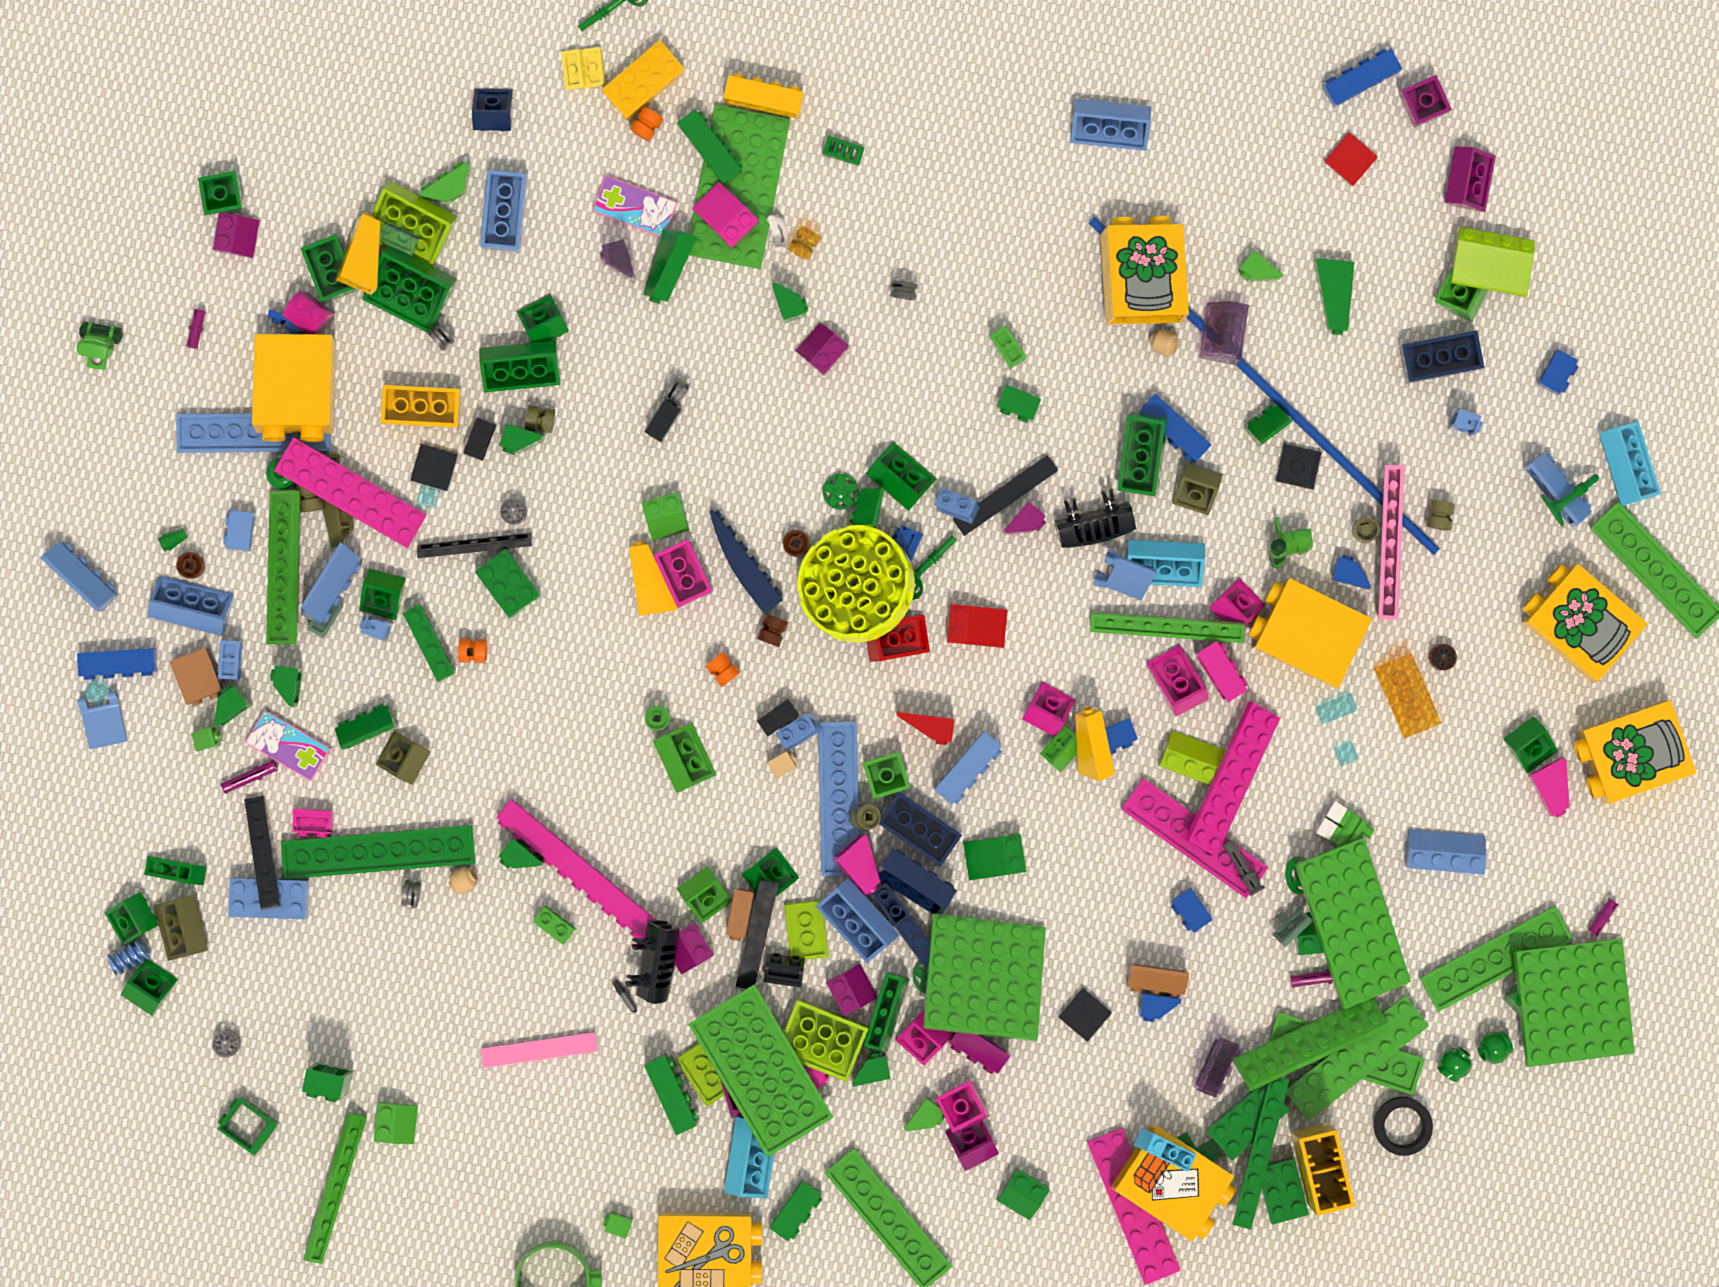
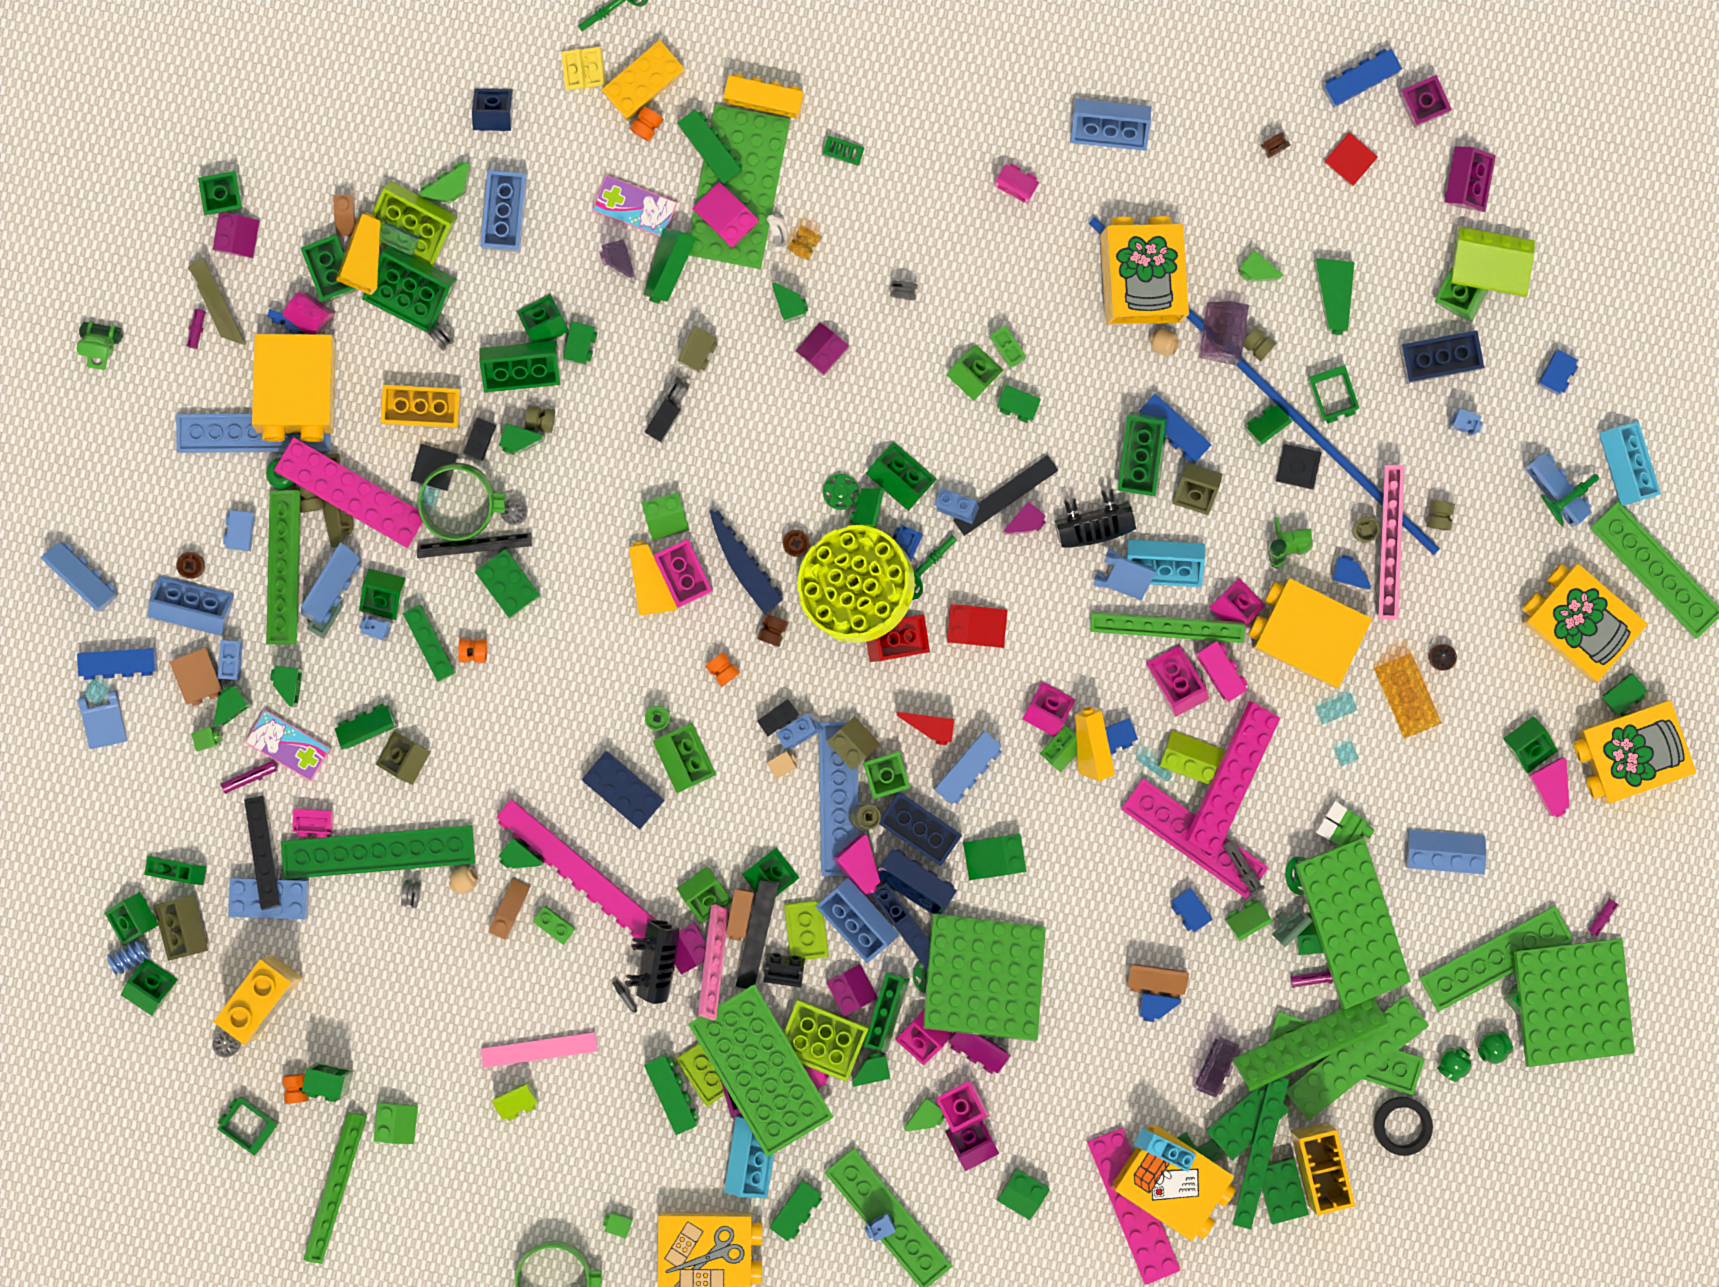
green cone [158,528,188,552] -> none
black tile [1058,988,1112,1042] -> none
none -> olive wedge [188,257,246,345]
none -> yellow brick [213,955,303,1045]
none -> orange wheel [282,1074,309,1104]
none -> medium nougat slope [333,195,356,236]
none -> bright green cylinder [417,463,506,541]
none -> medium nougat slope [488,879,531,940]
none -> lime slope [491,1082,539,1121]
none -> green hinge [563,321,598,365]
none -> dark blue brick [581,751,665,830]
none -> olive slope [678,326,718,373]
none -> bright pink tile [698,904,729,1020]
none -> olive slope [827,716,880,770]
none -> medium blue hinge [865,1211,896,1242]
none -> bright green slope [946,344,1003,401]
none -> dark pink slope [994,163,1039,204]
none -> clear light blue tile [1136,753,1172,781]
none -> bright green slope [1225,899,1273,941]
none -> olive wheel [1241,326,1277,362]
none -> reddish brown wheel [1260,132,1291,158]
none -> green window [1307,365,1360,424]
none -> green hinge [1600,673,1647,716]

